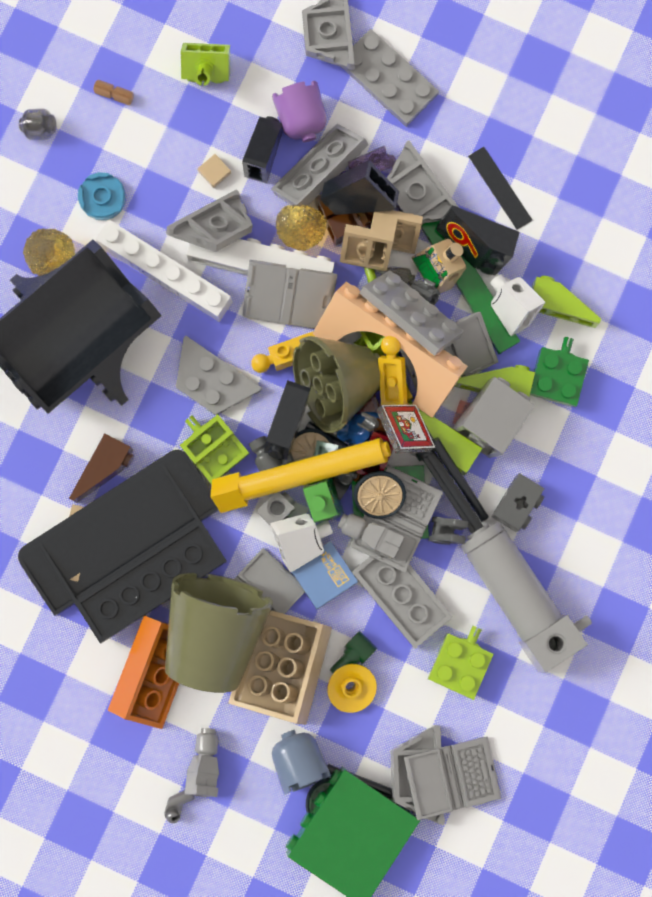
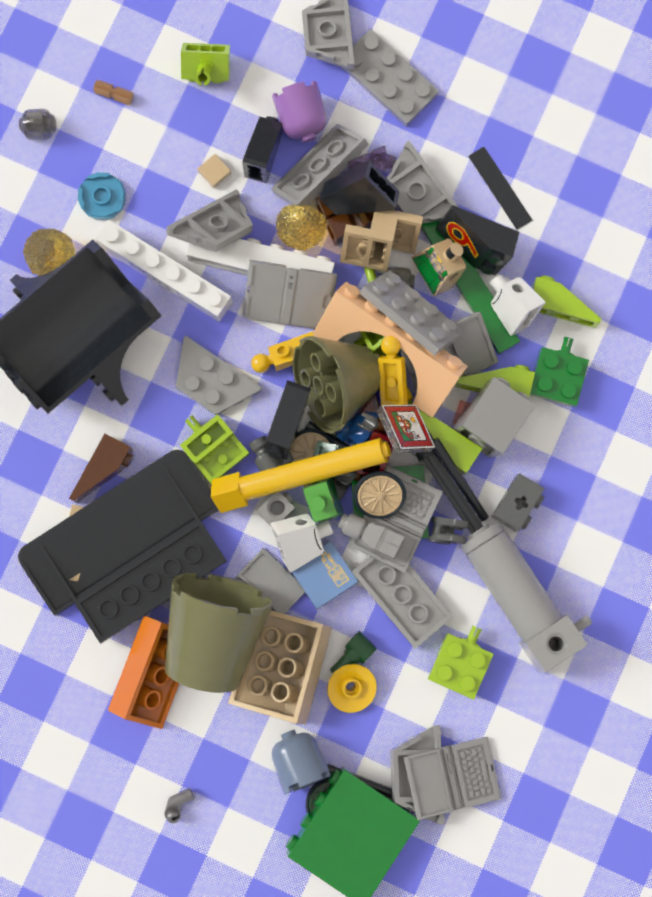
light grey piece [184,728,219,797] -> none
dark grey gear [410,279,440,305] -> none

